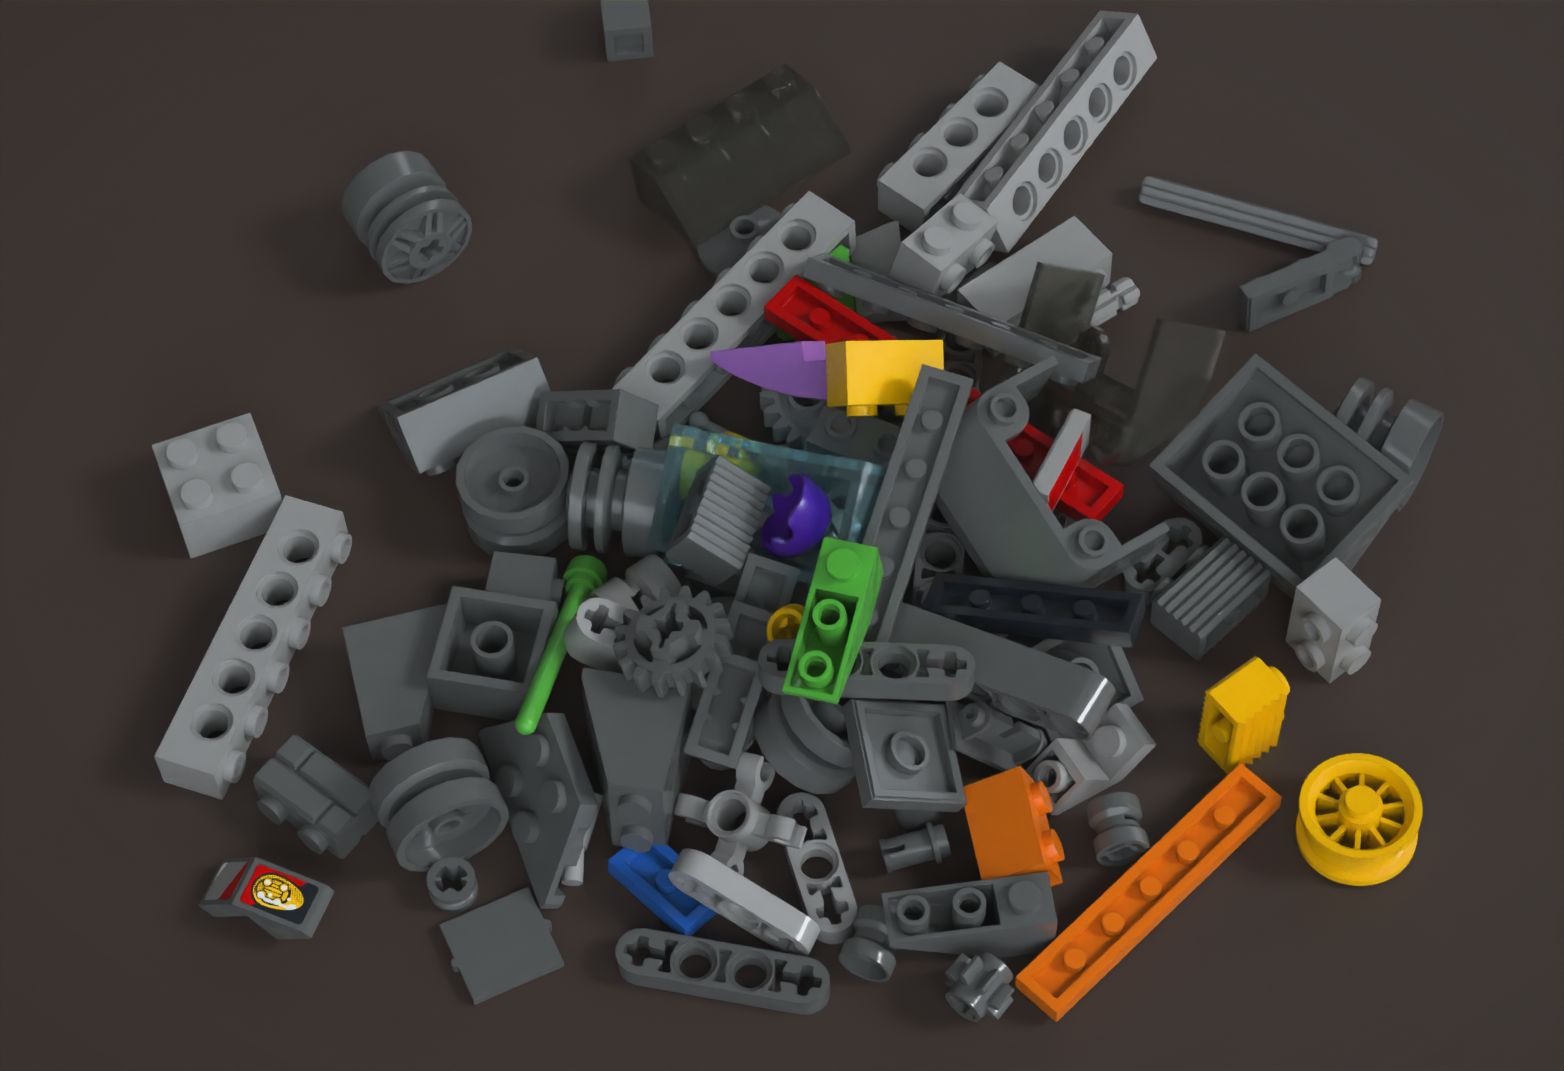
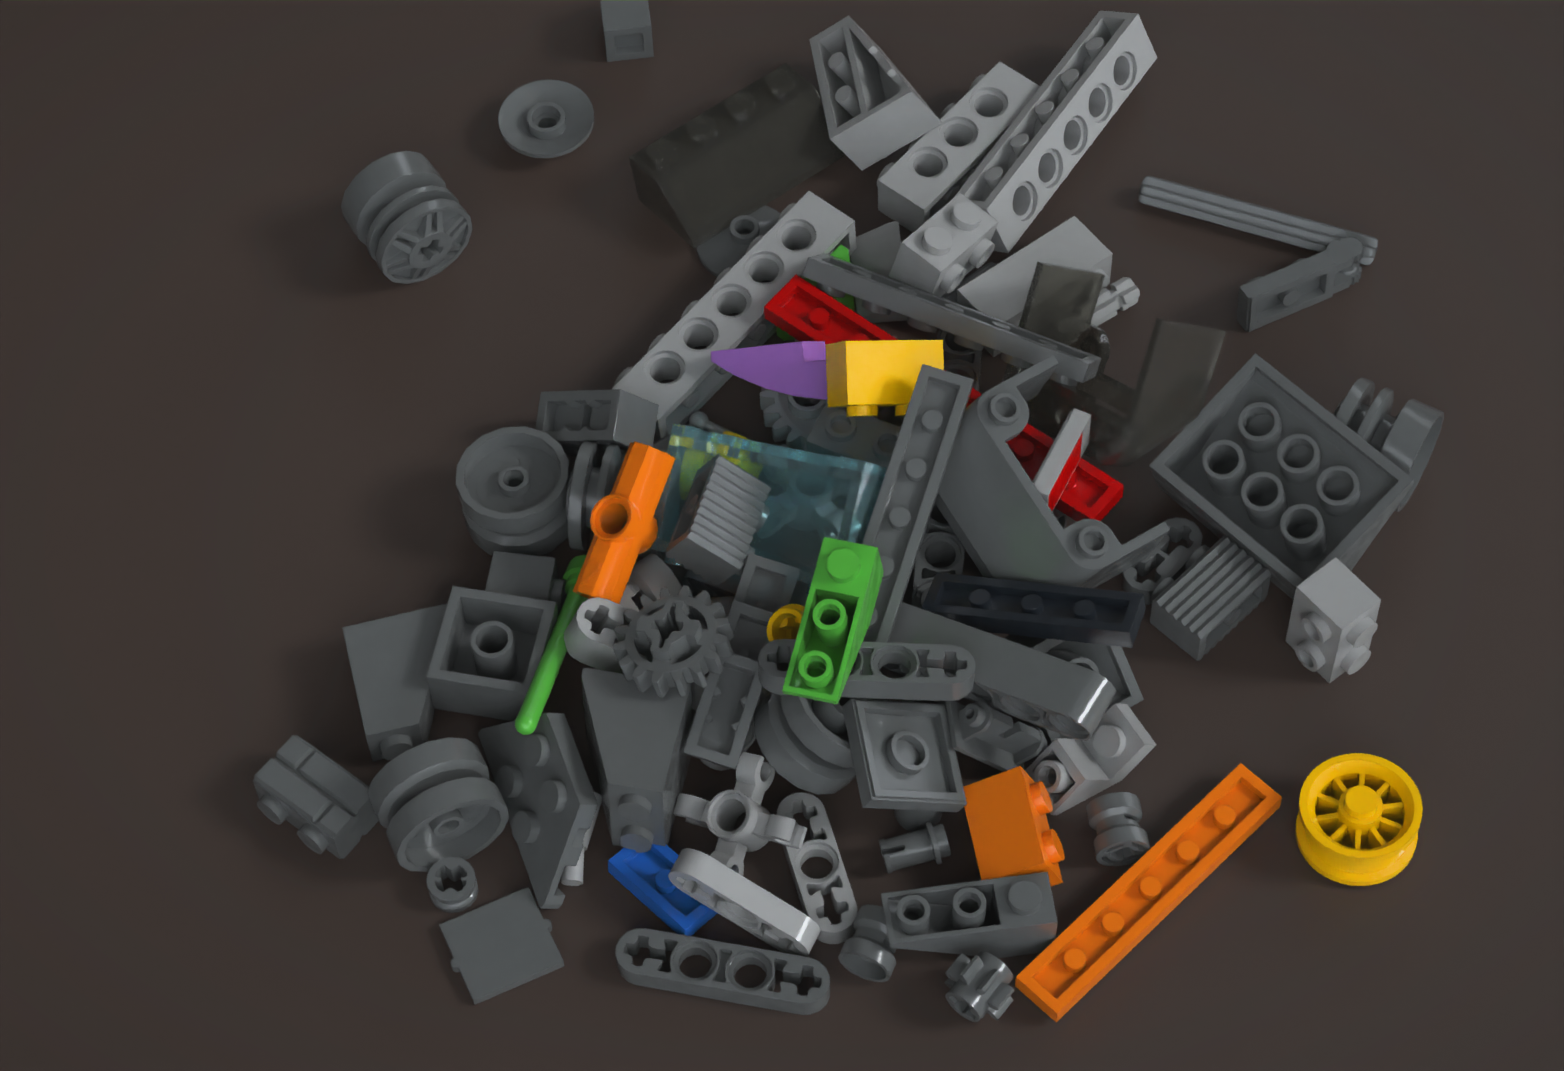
light grey brick [152,413,282,558] -> none
light grey brick [154,495,352,800] -> none
slope [199,857,335,940] -> none
dark grey slope [377,346,551,476] -> none
dark purple hair [759,473,832,558] -> none
yellow brick [1197,656,1290,775] -> none
none -> dark grey dish [498,79,595,158]
none -> orange piece [573,441,676,604]
none -> light grey wedge [809,15,943,171]

